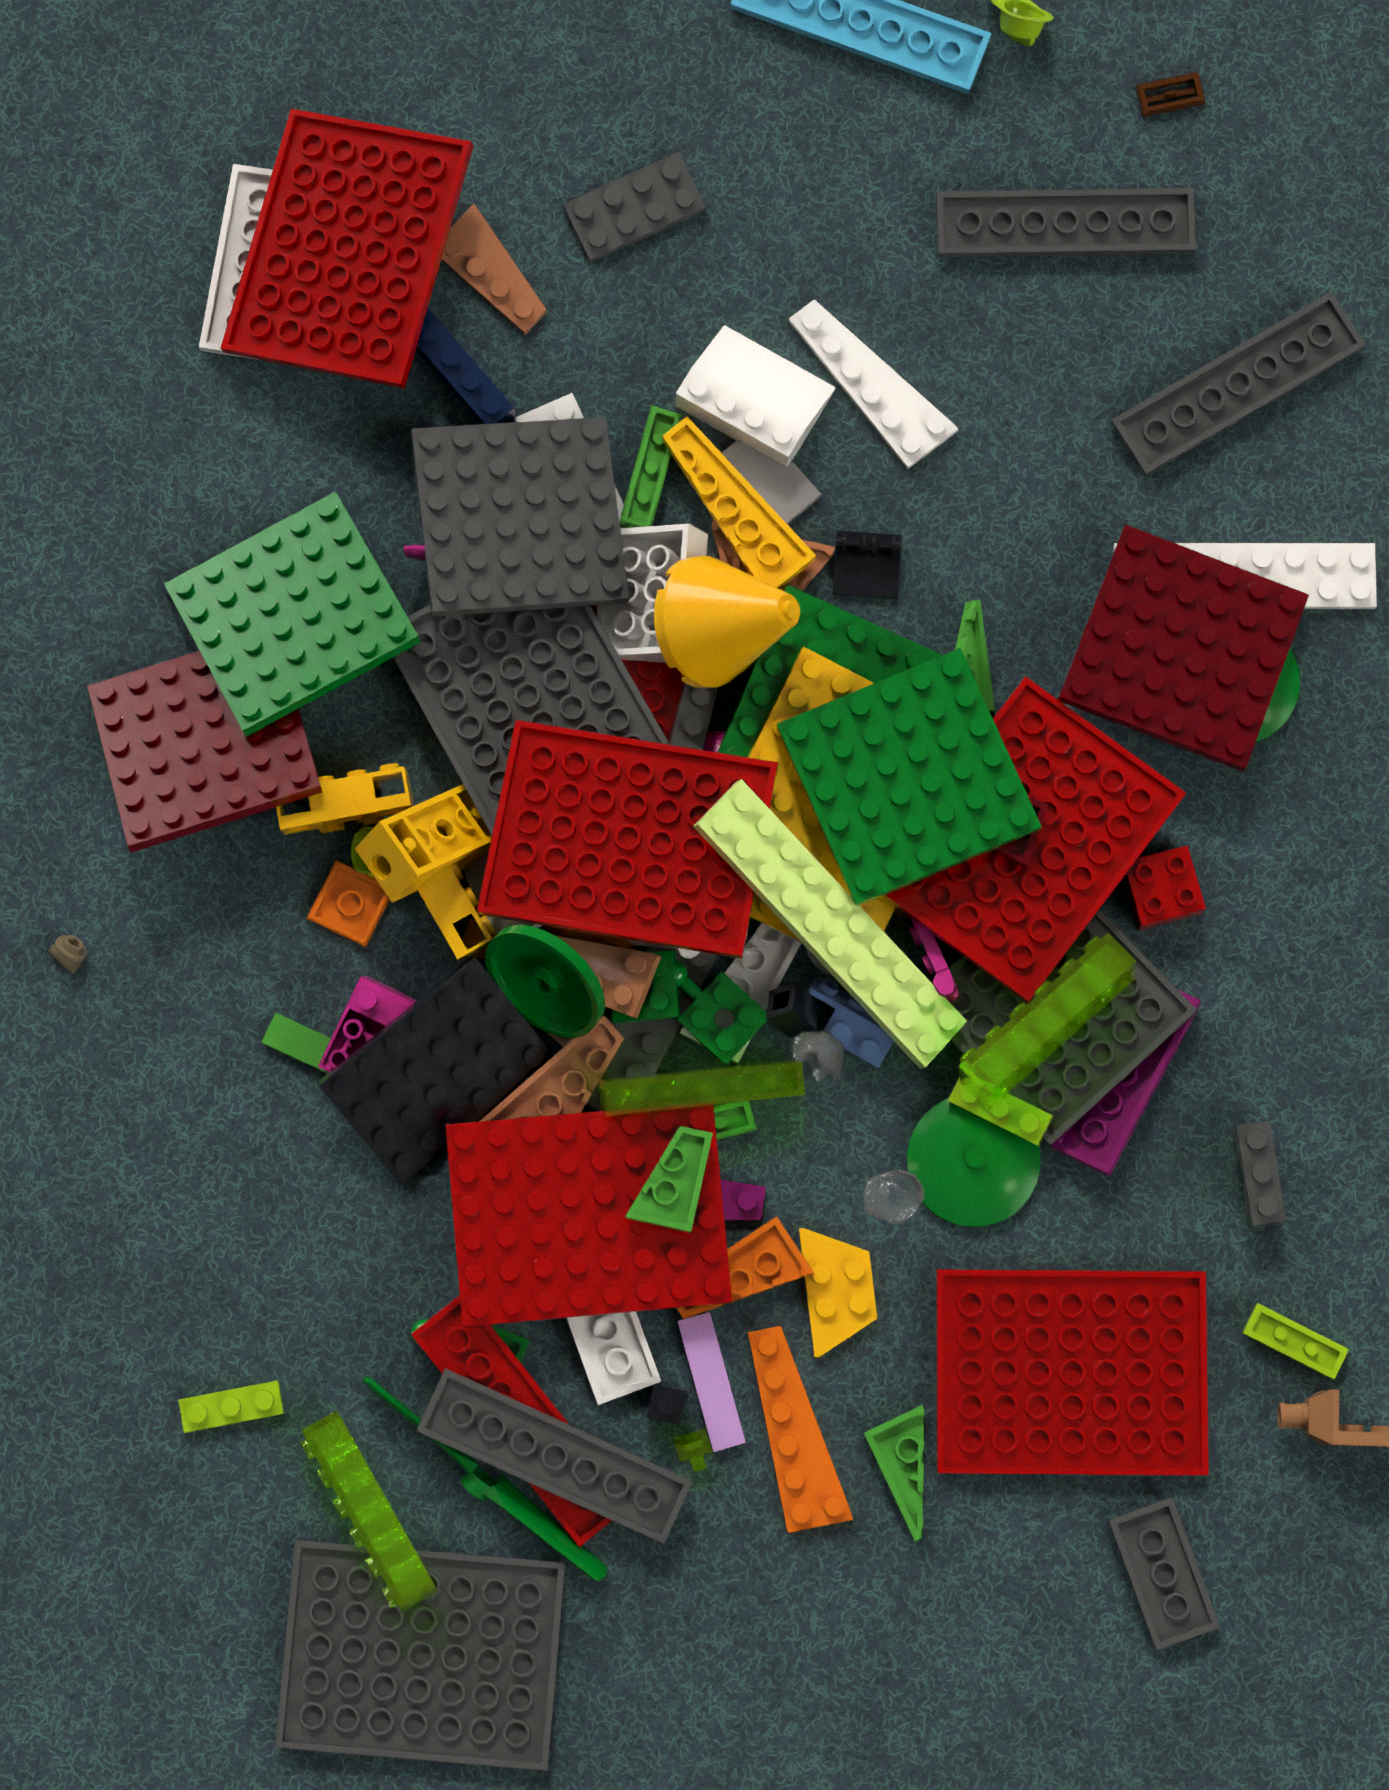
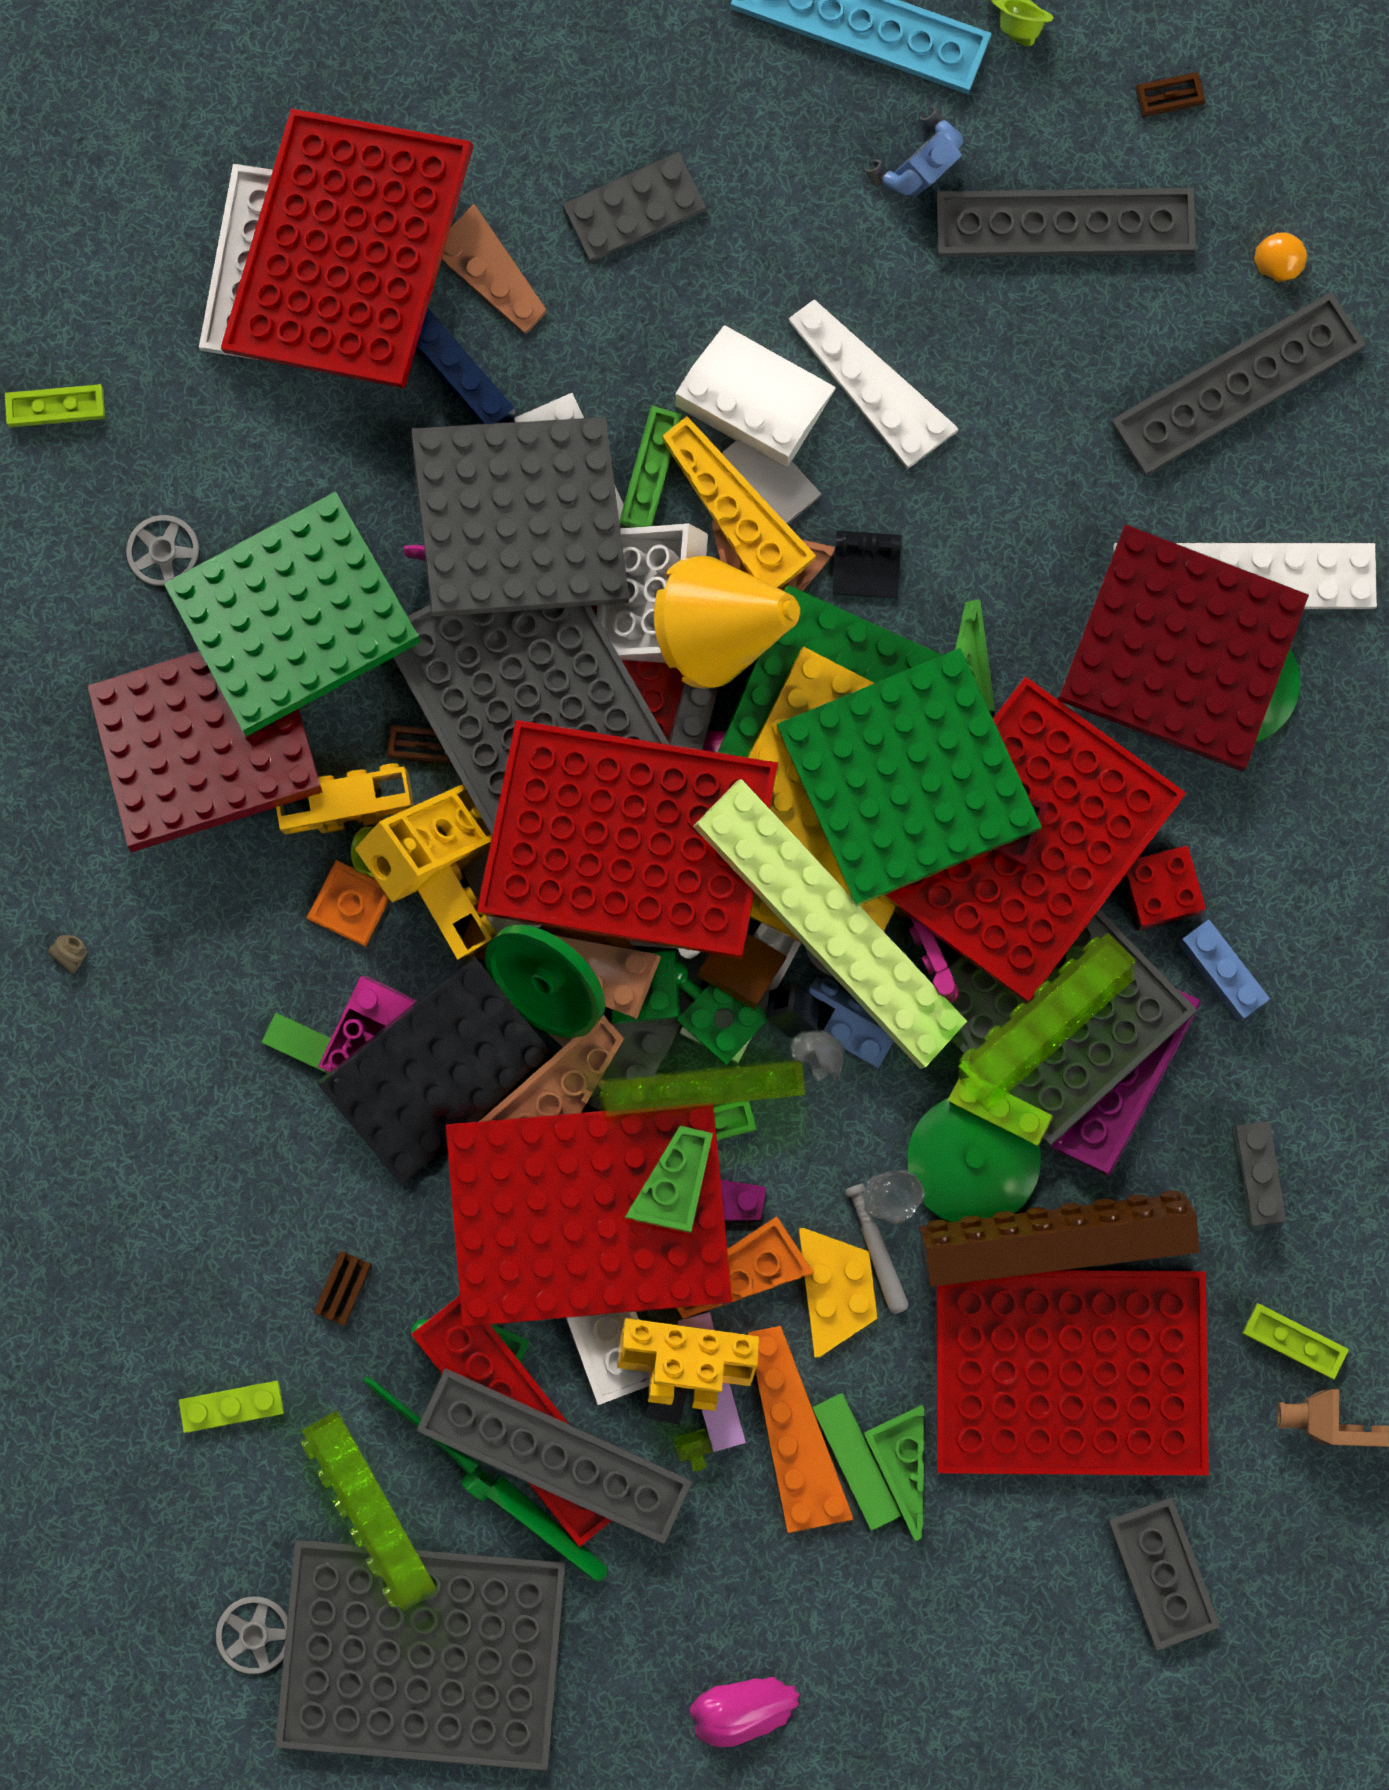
none -> lime plate [5,384,106,428]
none -> light grey wheel [126,515,199,587]
none -> light grey wheel [216,1596,288,1674]
none -> reddish brown tile [314,1251,372,1326]
none -> reddish brown tile [387,725,452,765]
none -> yellow piece [617,1318,759,1411]
none -> dark pink hair [690,1677,800,1748]
none -> reddish brown tile [697,933,787,1010]
none -> bright green tile [812,1393,901,1531]
none -> light grey piece [845,1183,909,1314]
none -> medium blue torso [864,106,963,198]
none -> reddish brown brick [919,1190,1200,1287]
none -> medium blue brick [1178,919,1270,1023]
none -> light orange hair [1254,232,1308,282]

